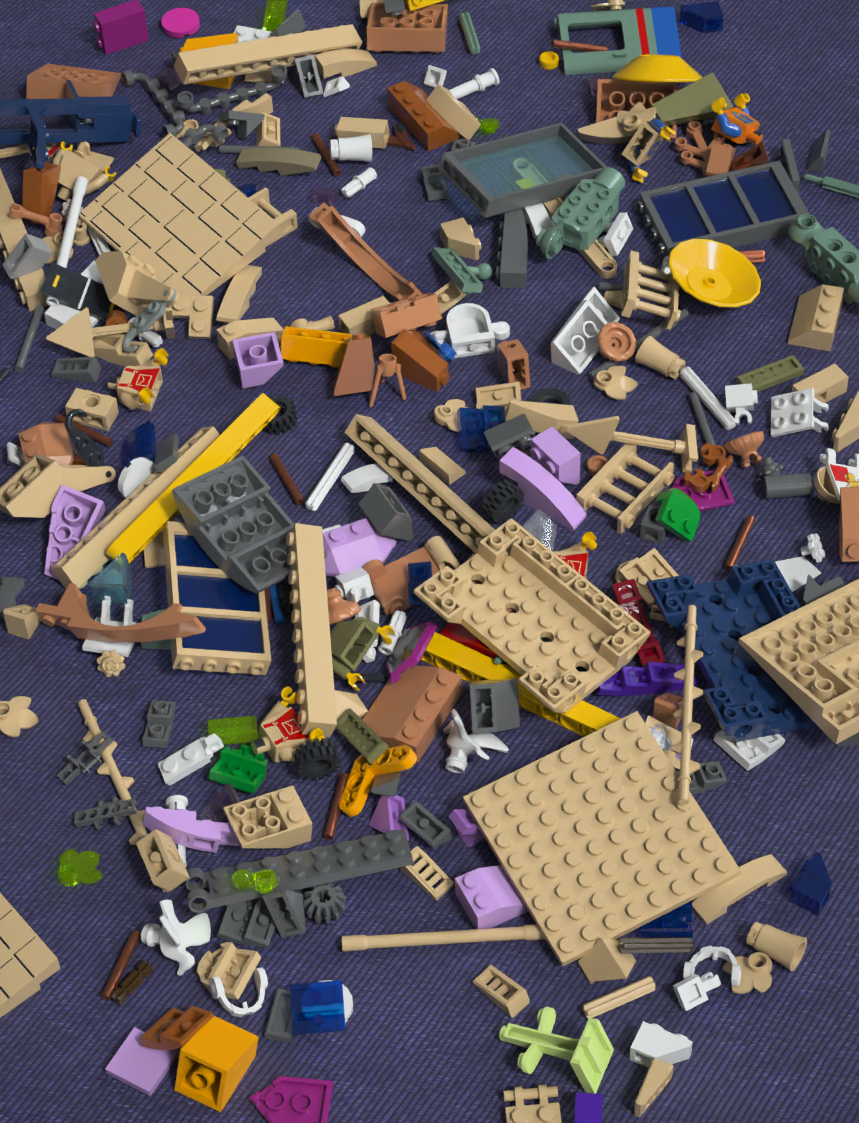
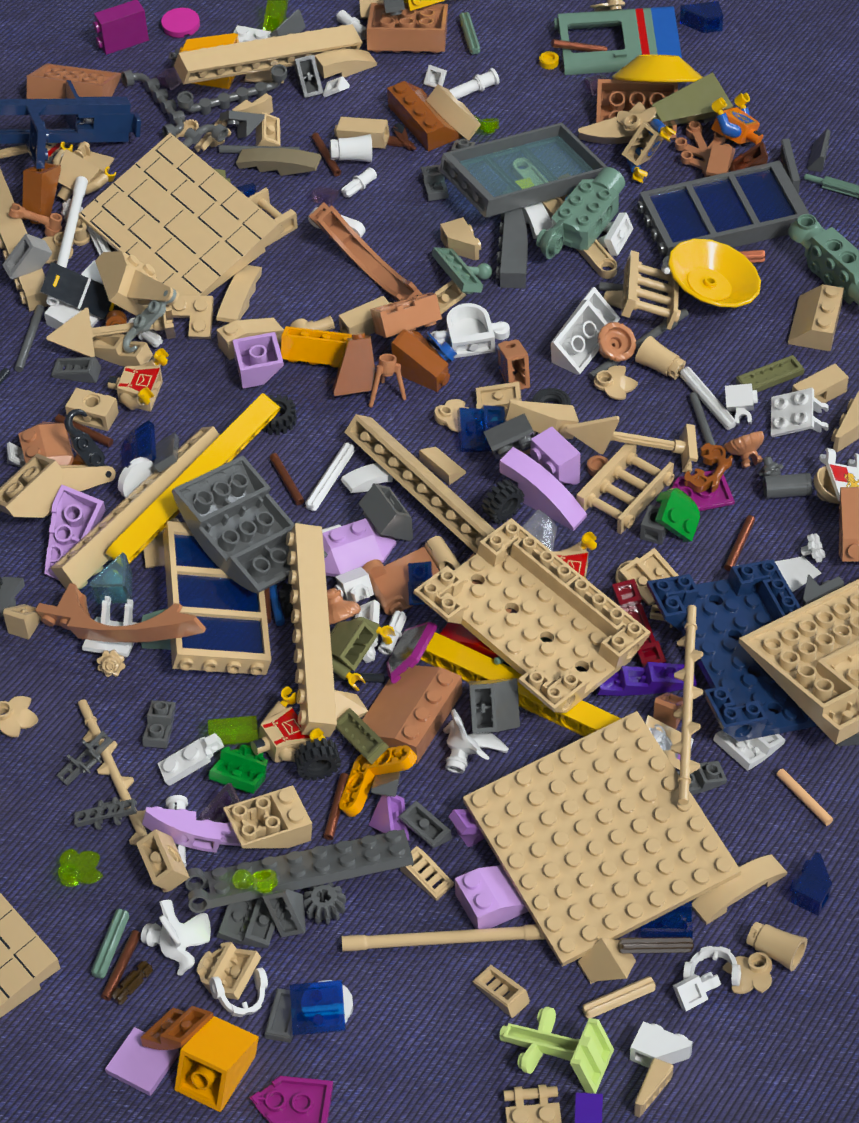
none -> sand green axle [91,909,129,979]
none -> white pin [337,10,367,40]
none -> light nougat bar [776,768,833,826]

